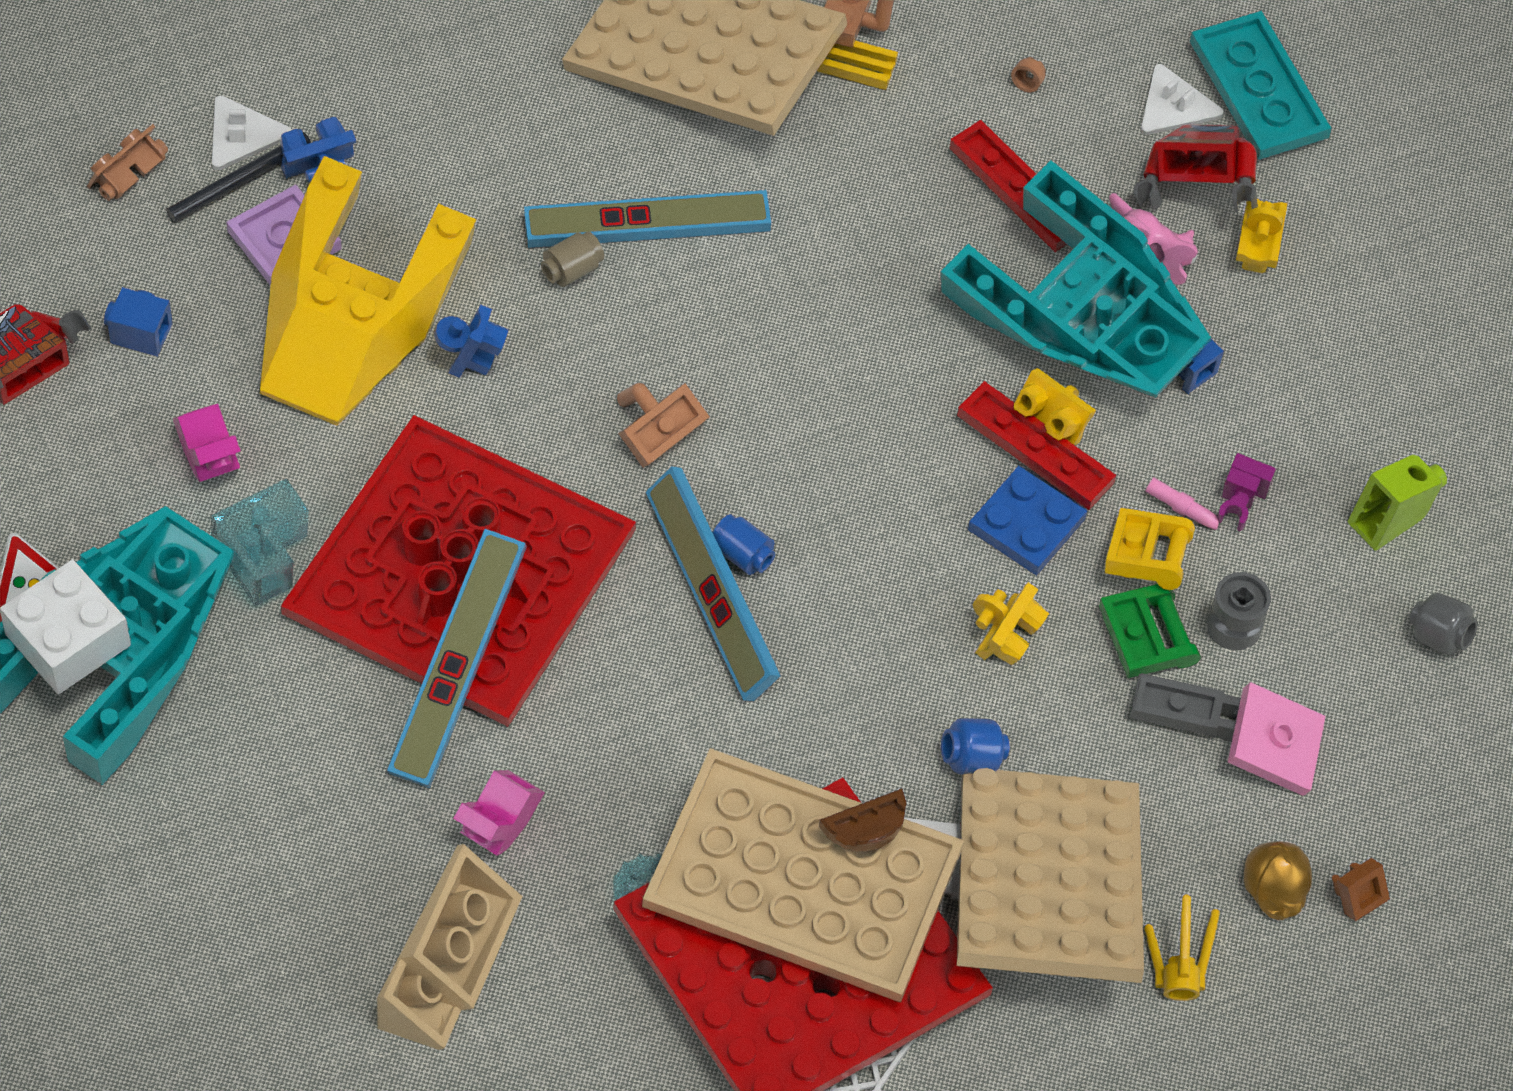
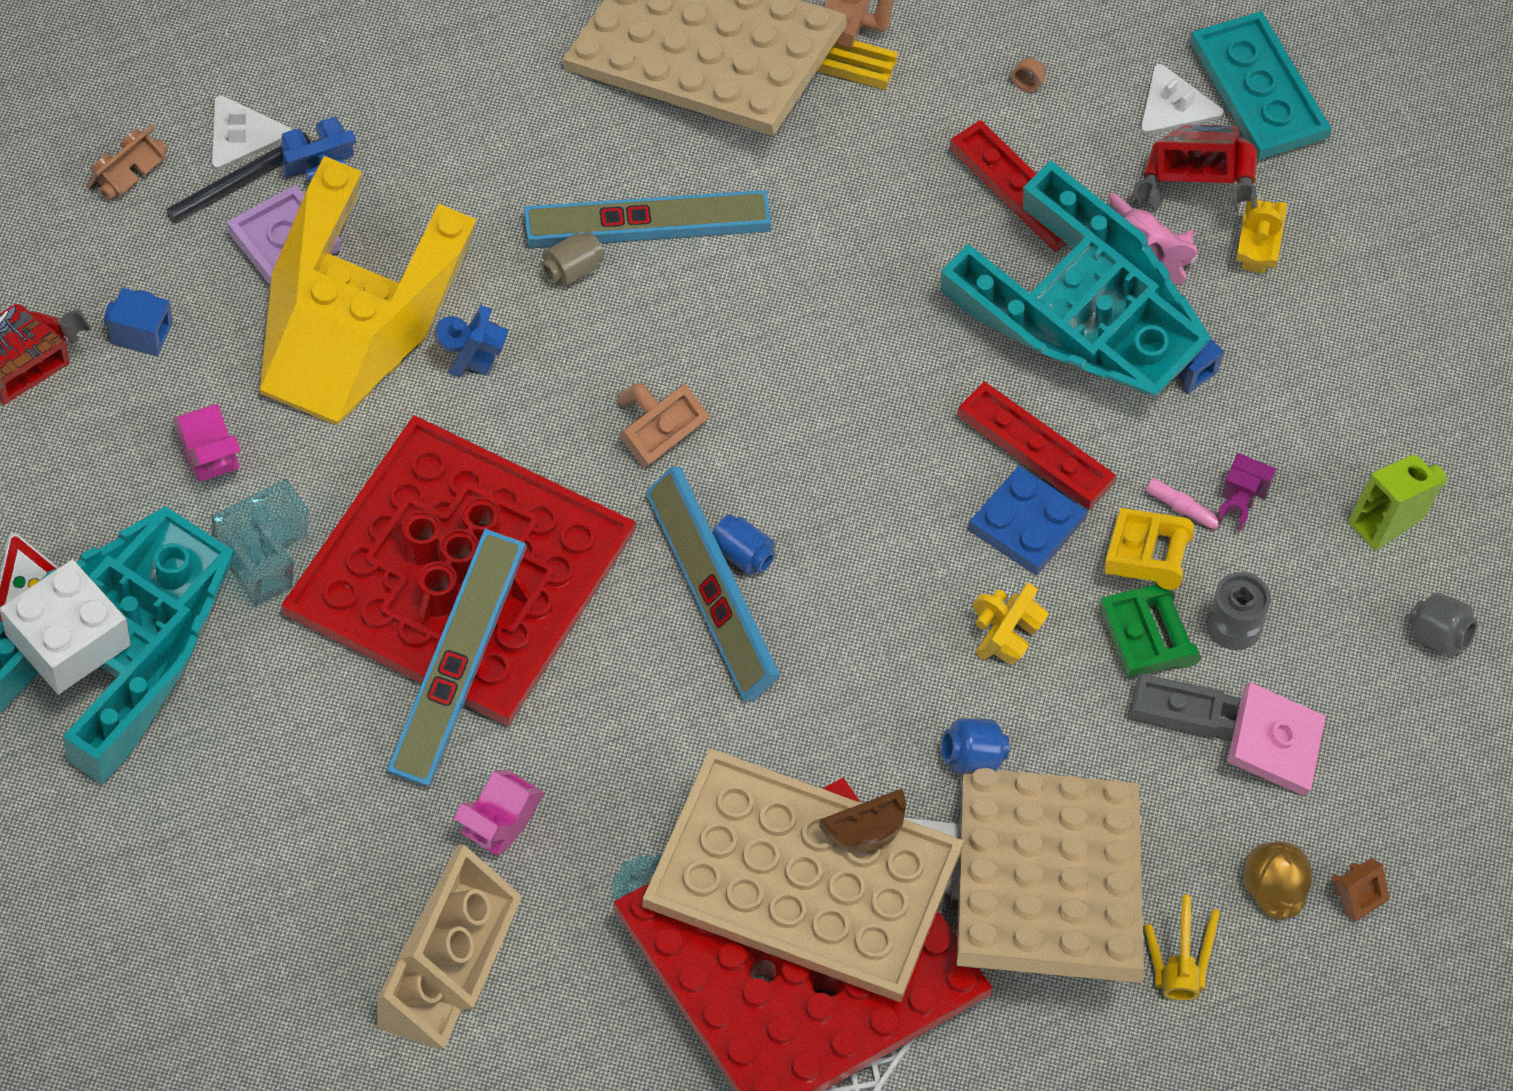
yellow hips [1014,368,1096,445] -> none

